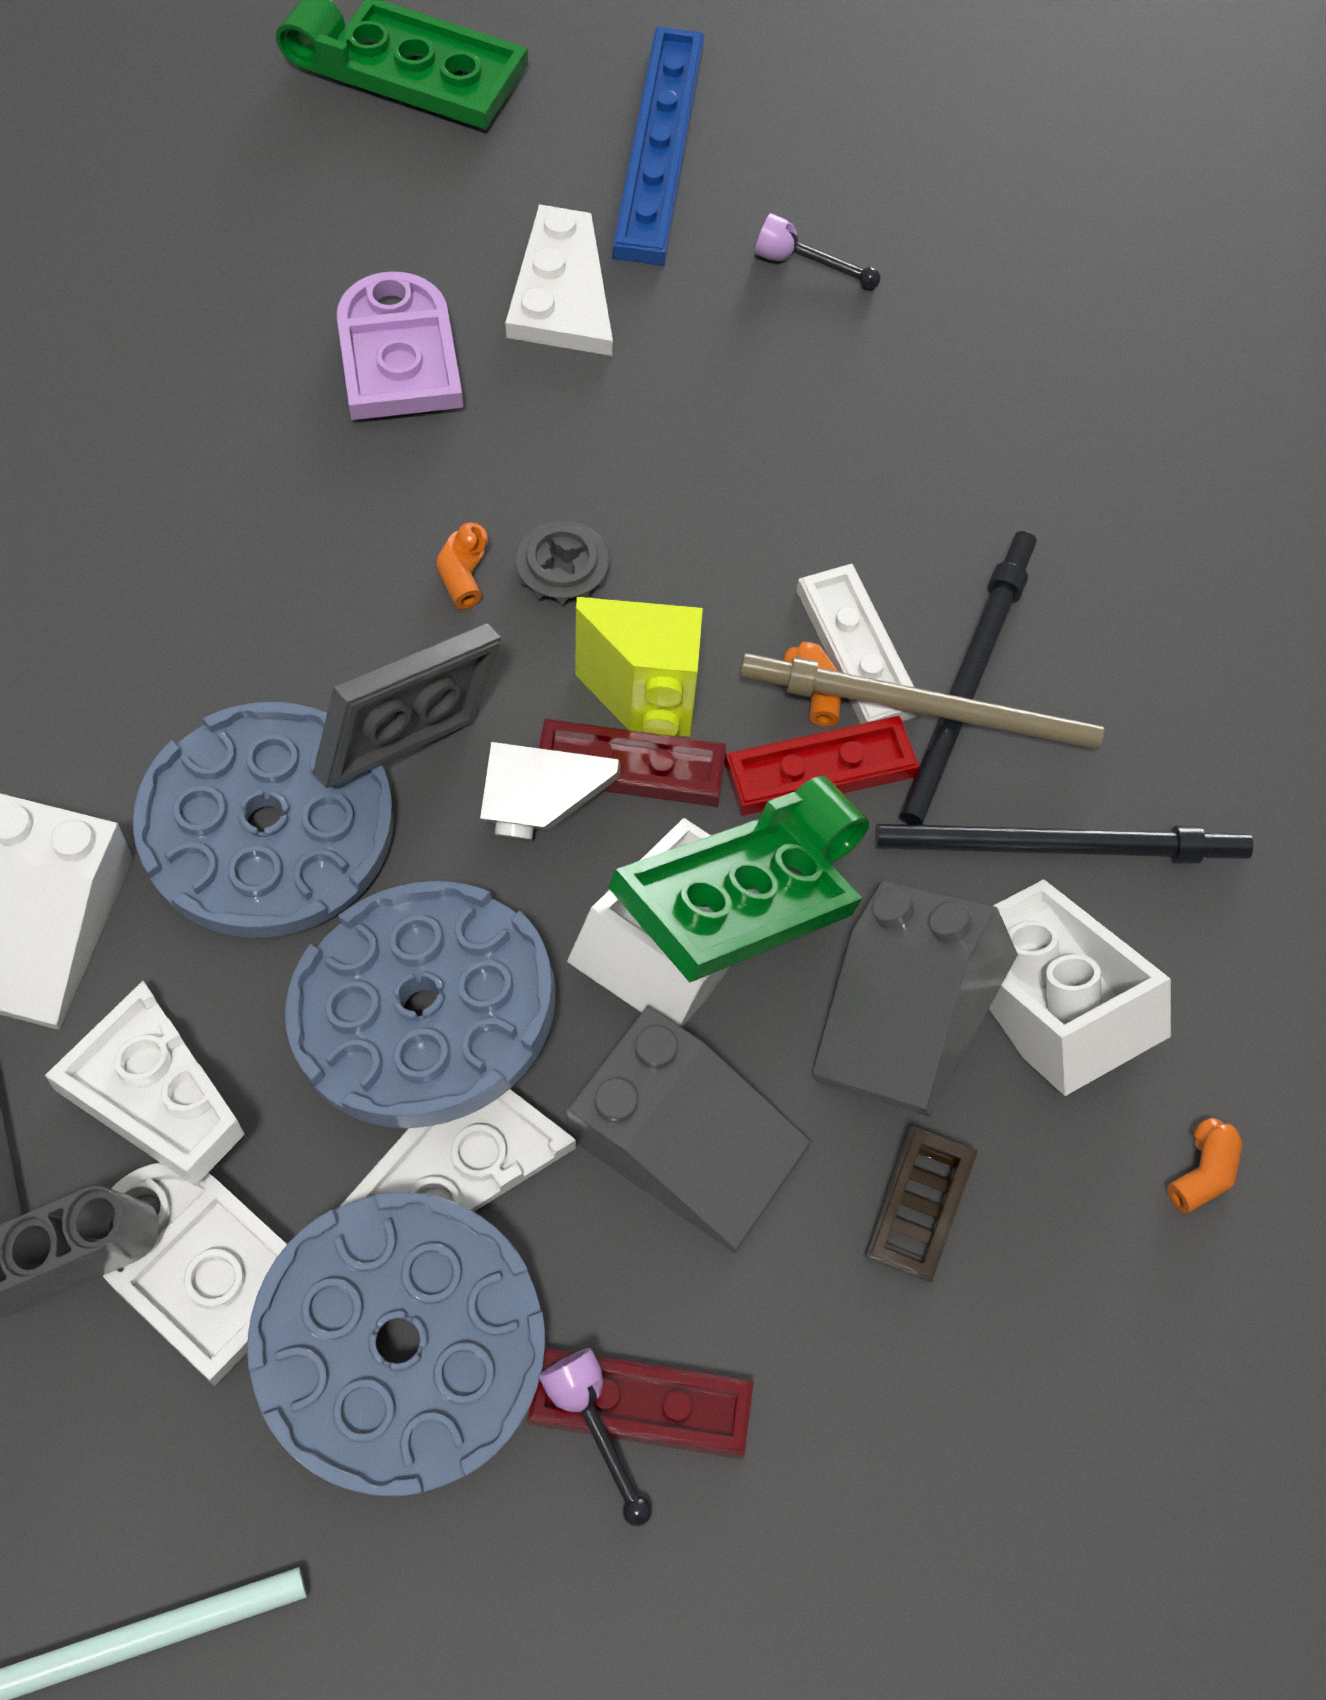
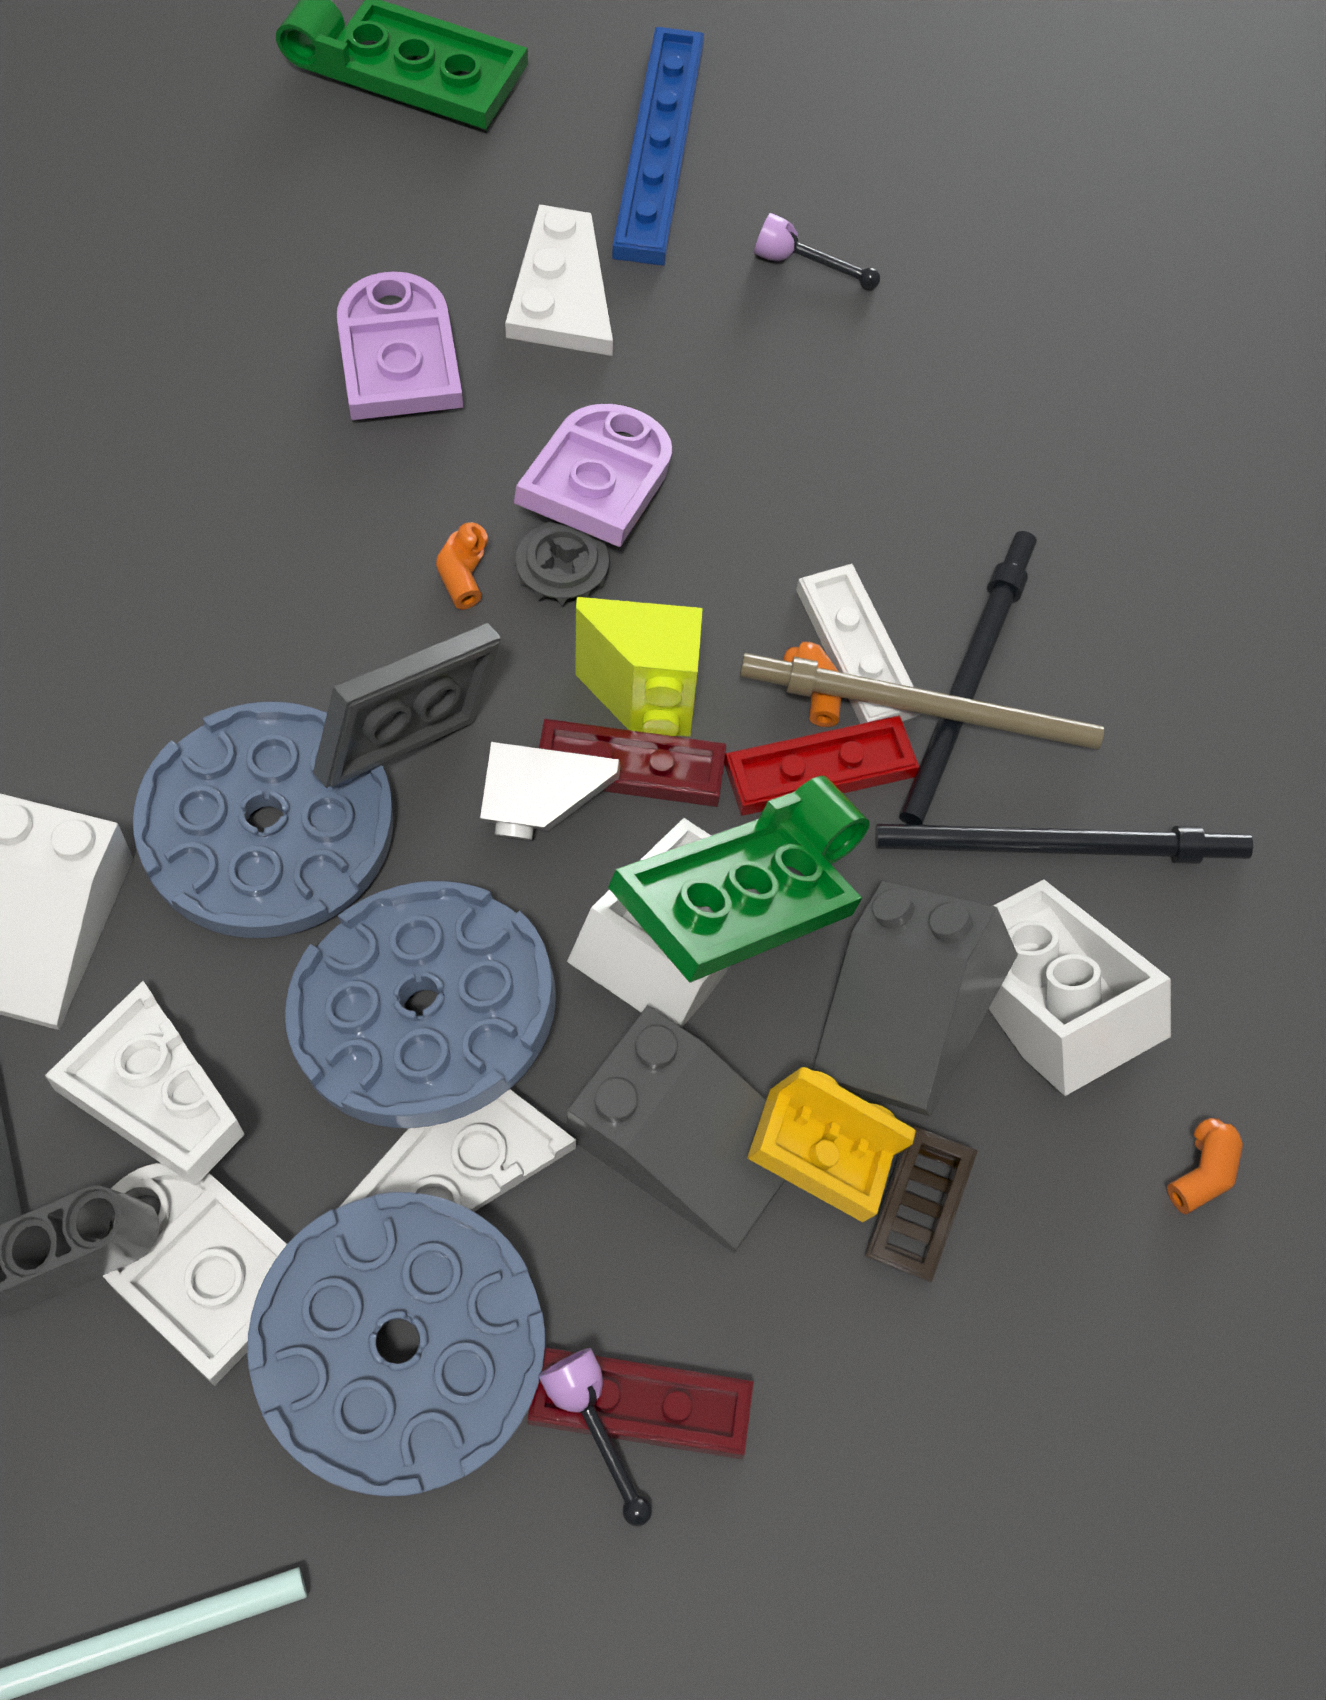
none -> lavender plate [514,404,672,547]
none -> yellow bracket [747,1067,916,1223]

